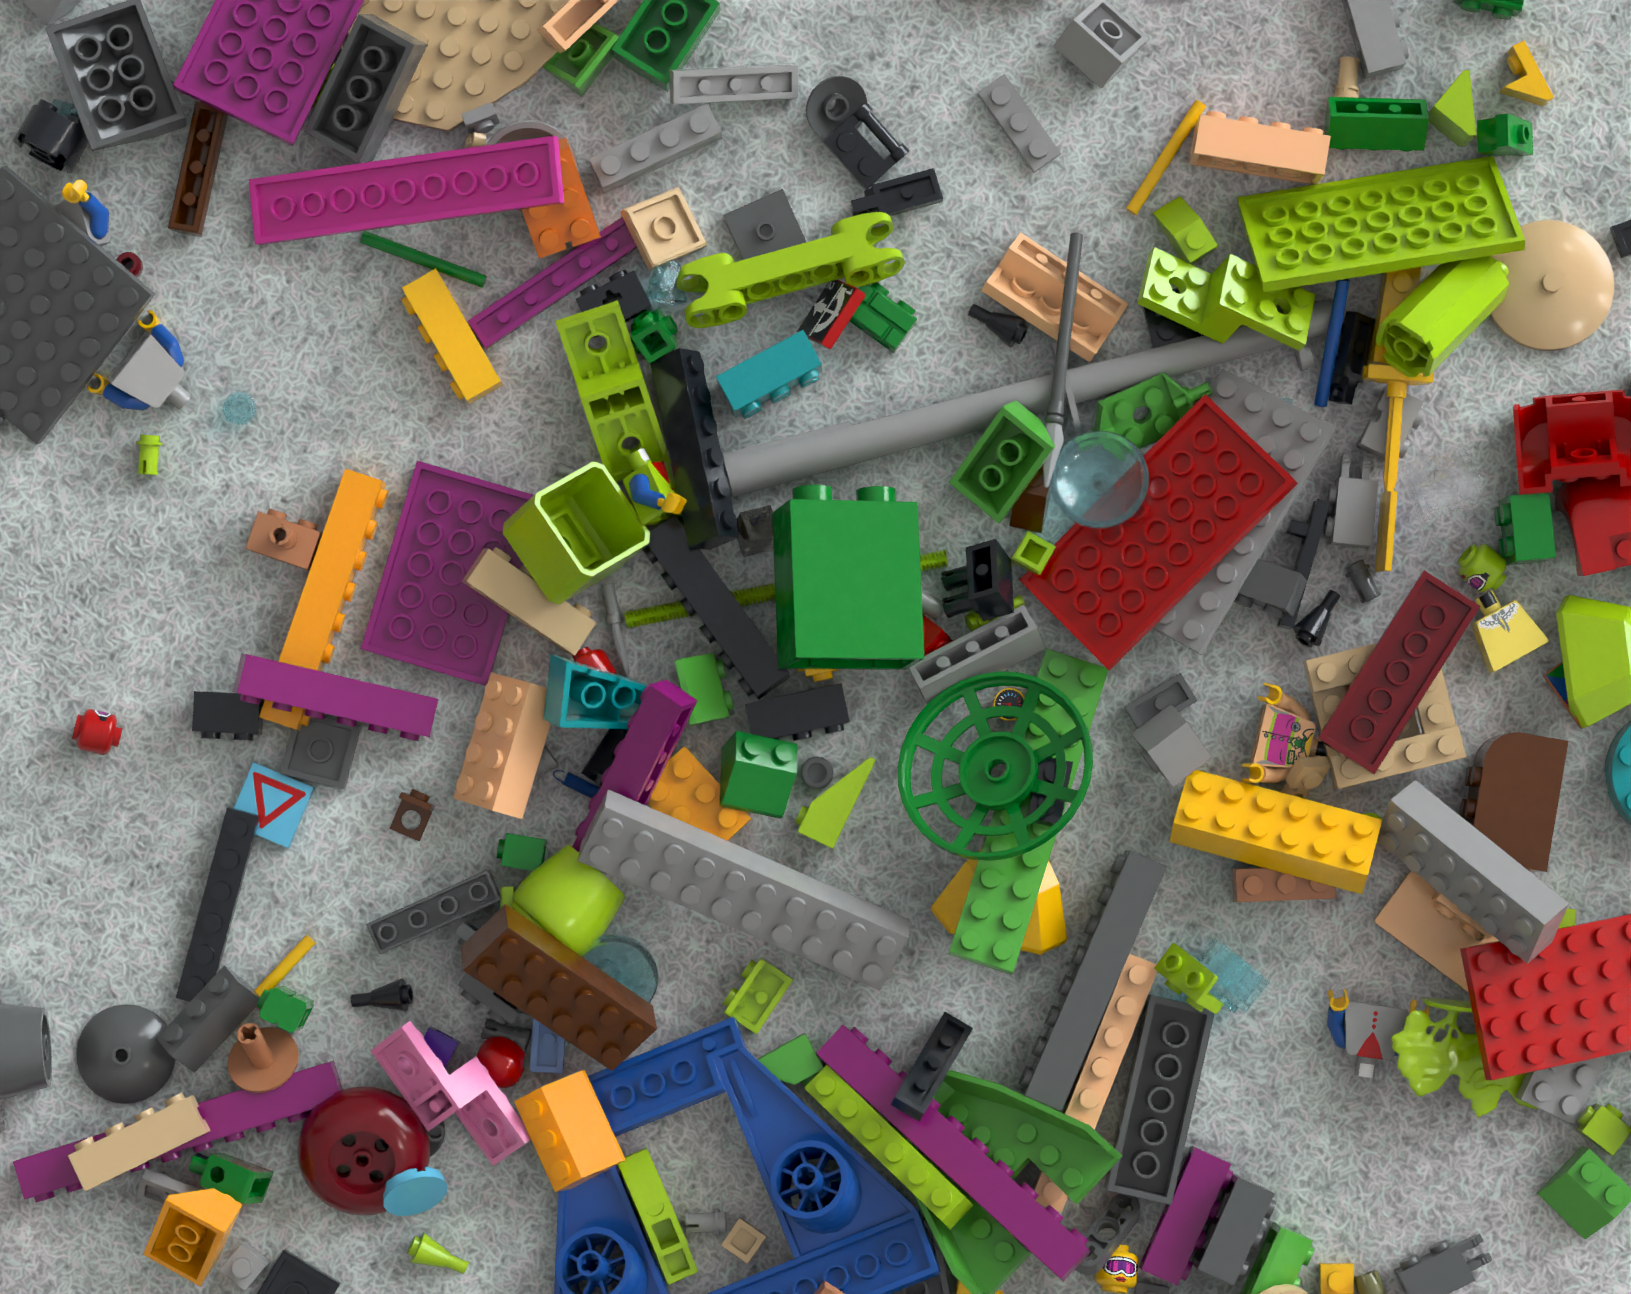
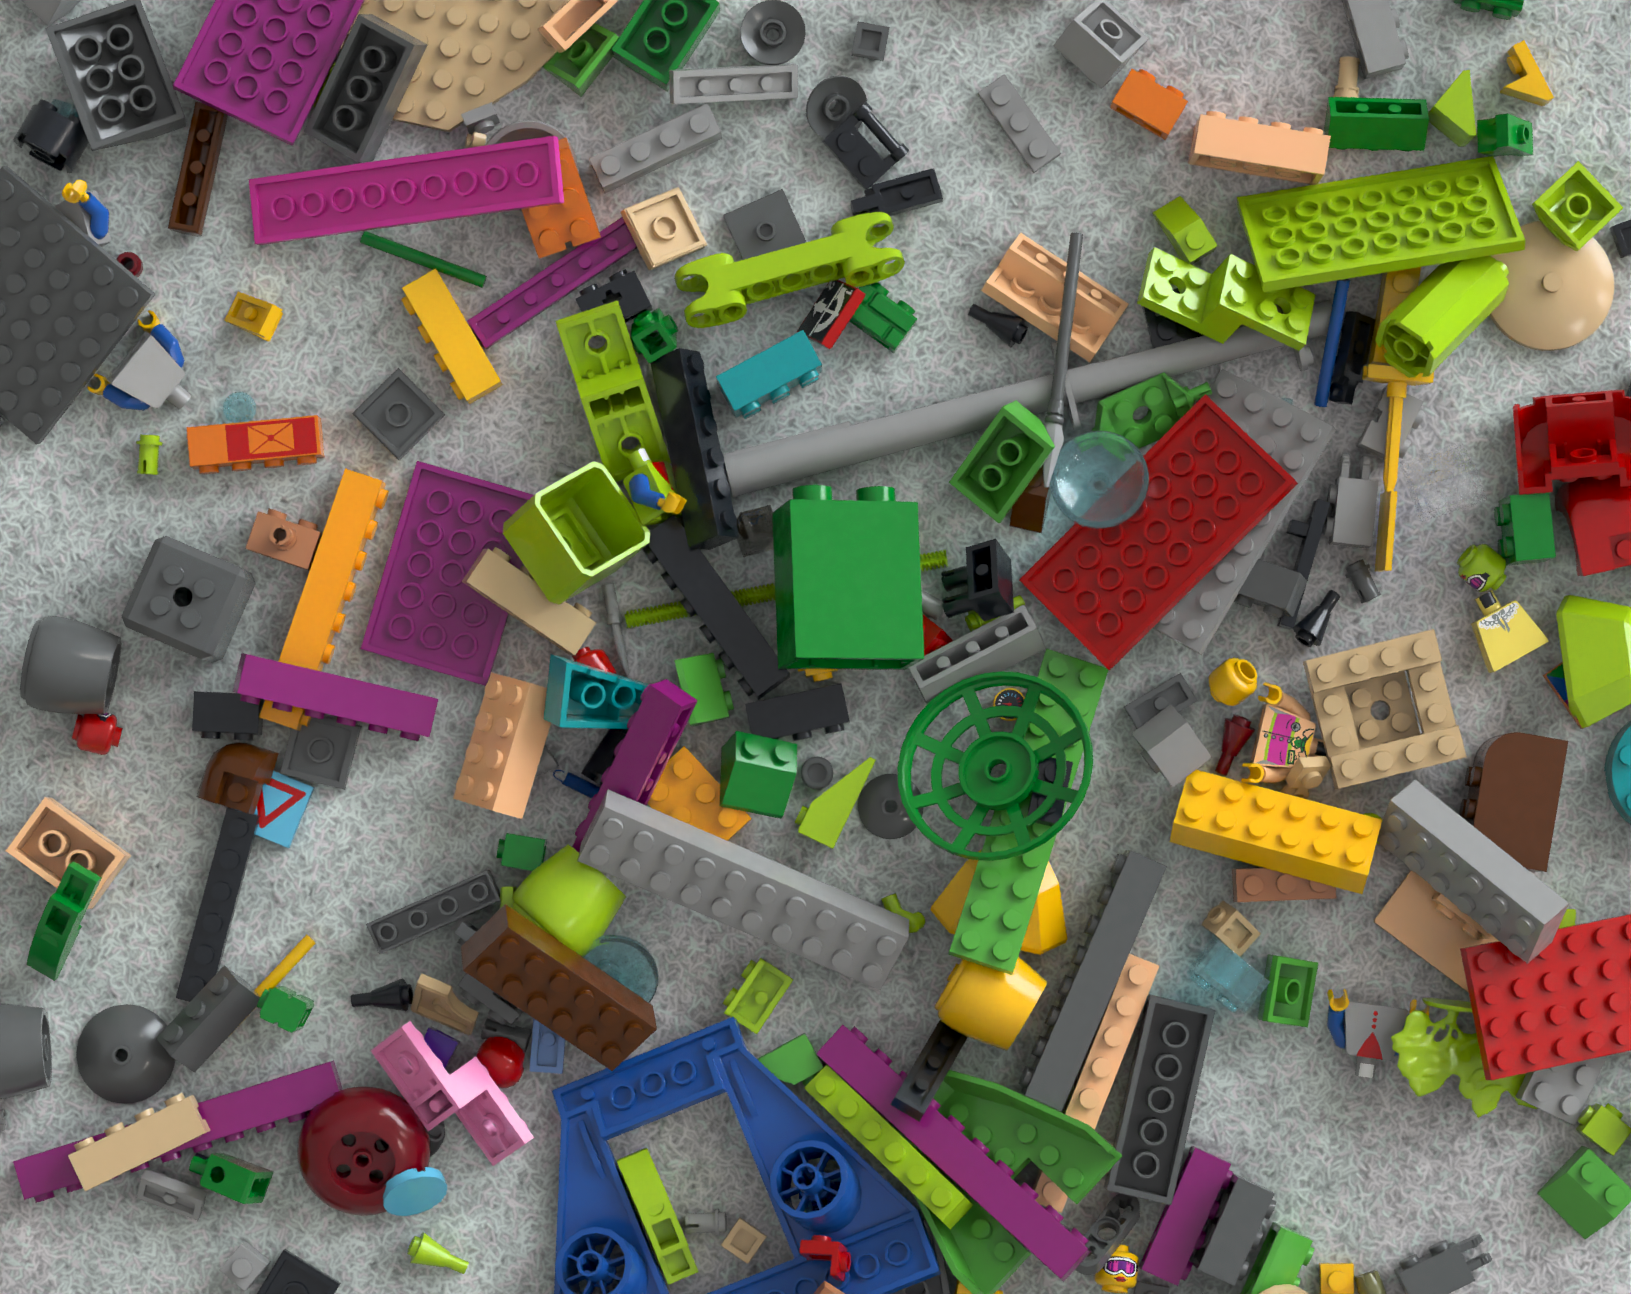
light orange slope [143,1188,242,1287] -> none
nougat piece [227,1023,299,1093] -> none
reddish brown bracket [390,789,435,841] -> none
light orange slope [514,1070,626,1192] -> none
clear light blue plate [646,260,687,306] -> none
lime slope [1011,531,1056,575] -> none
yellow bar [1126,100,1206,215] -> none
lime bracket [1154,943,1224,1014] -> none
dark red plate [1317,570,1480,774] -> none
none -> light nougat brick [6,797,131,909]
none -> dark grey piece [20,616,122,714]
none -> green slope [27,861,102,981]
none -> dark grey plate [122,536,256,663]
none -> orange brick [186,415,325,474]
none -> reddish brown brick [196,742,279,815]
none -> yellow slope [224,291,283,341]
none -> dark grey plate [352,368,445,461]
none -> tan tile [410,973,479,1035]
none -> dark grey dish [741,0,806,65]
none -> red bracket [799,1235,851,1281]
none -> dark grey plate [852,21,890,61]
none -> dark grey dish [858,774,923,839]
none -> lime arm [881,893,925,933]
none -> yellow piece [935,956,1047,1051]
none -> orange brick [1110,69,1188,140]
none -> tan bracket [1202,901,1261,958]
none -> yellow head [1209,657,1257,706]
none -> dark red cone [1215,714,1255,776]
none -> bright green slope [1257,954,1318,1028]
none -> lime slope [1532,161,1623,251]

